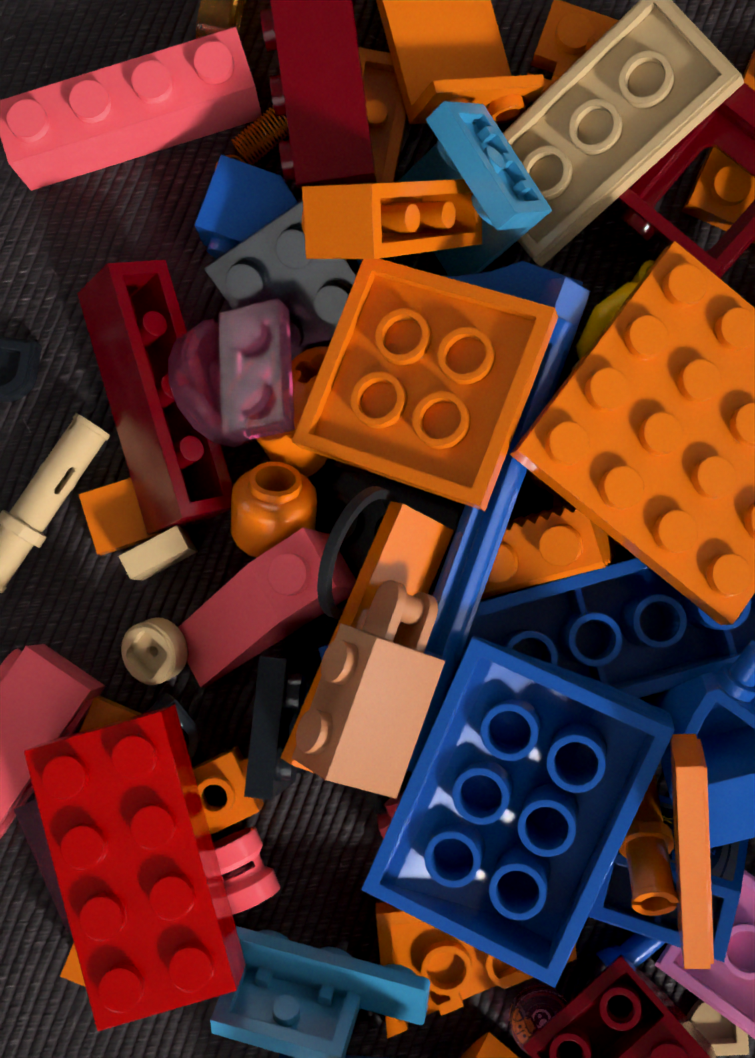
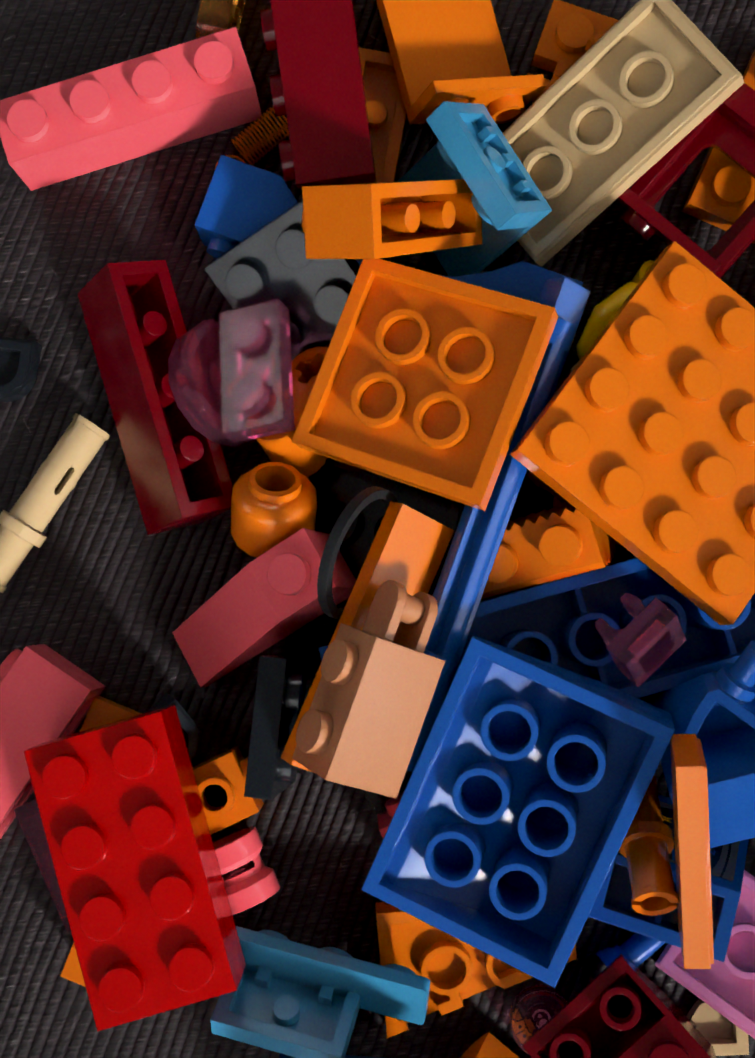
orange tile [79,478,161,555] -> none
tan tile [118,525,198,581] -> none
tan tile [121,617,188,685] -> none
none -> clear pink tile [595,593,686,687]

